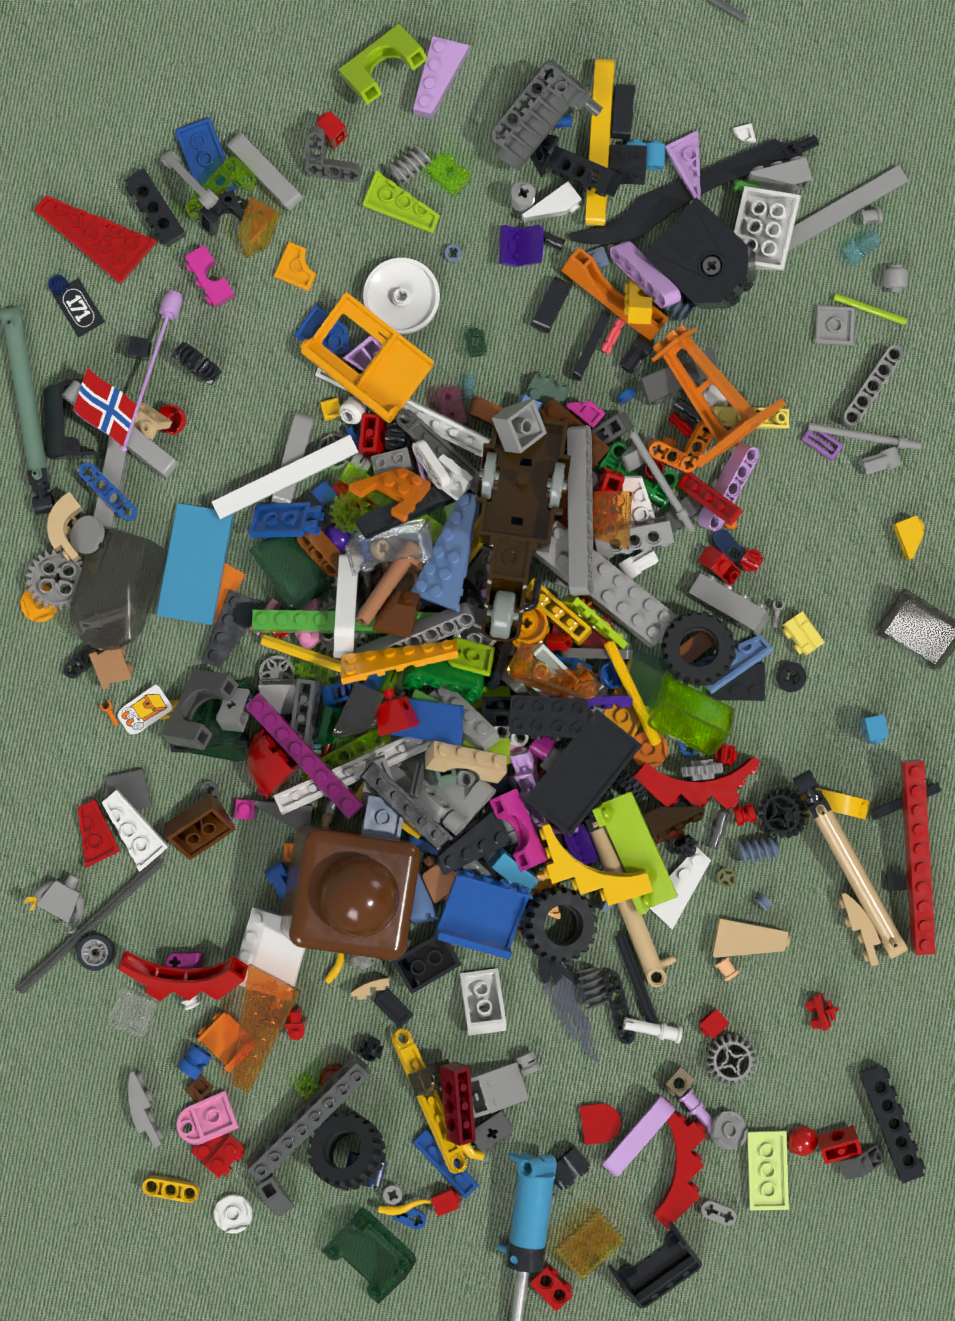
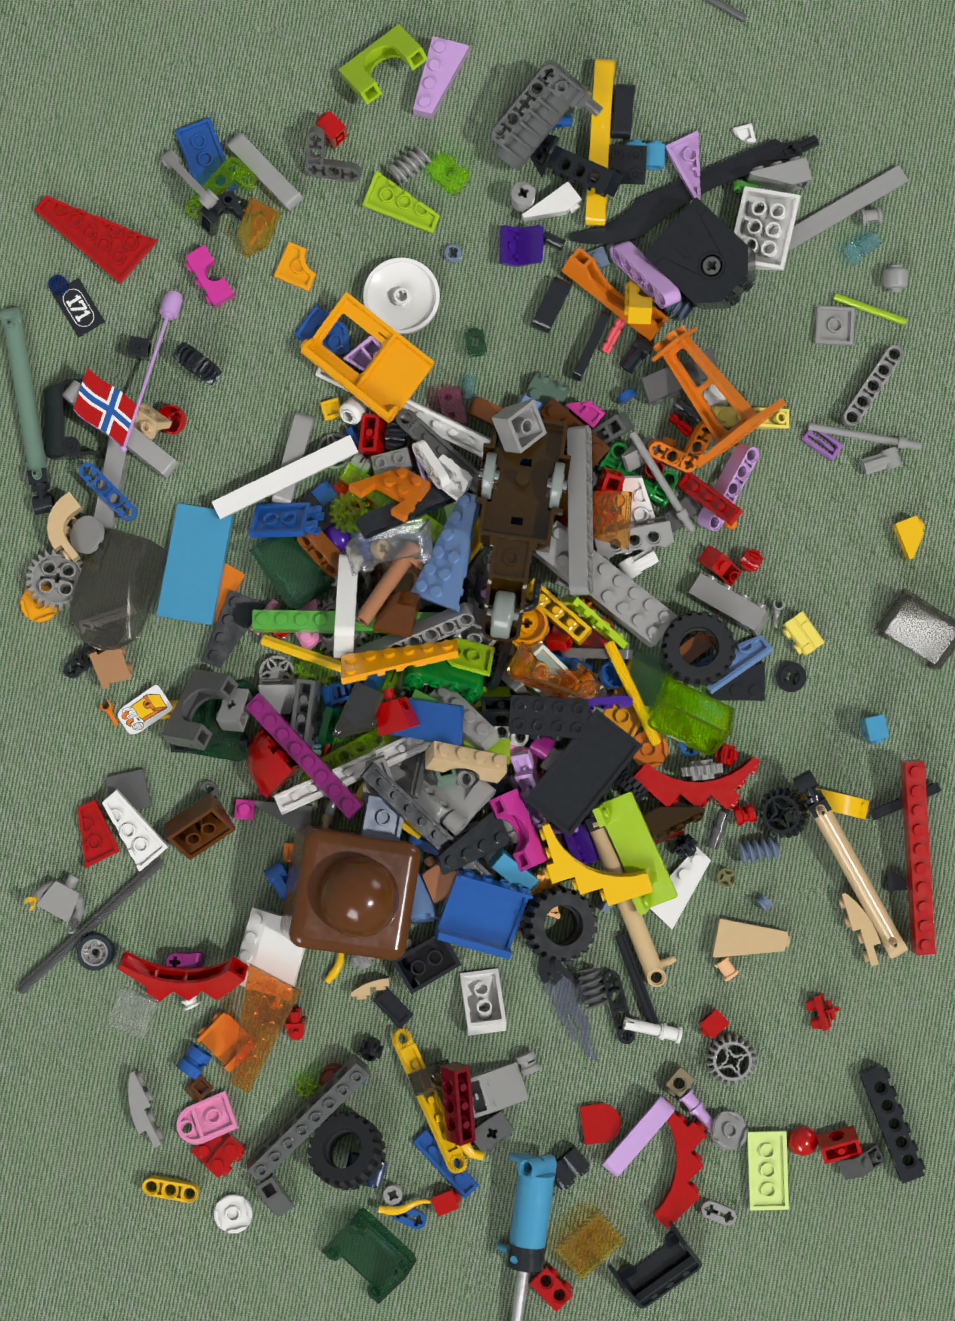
black brick [125,168,187,248] -> none
dark blue piece [712,529,744,563] -> none

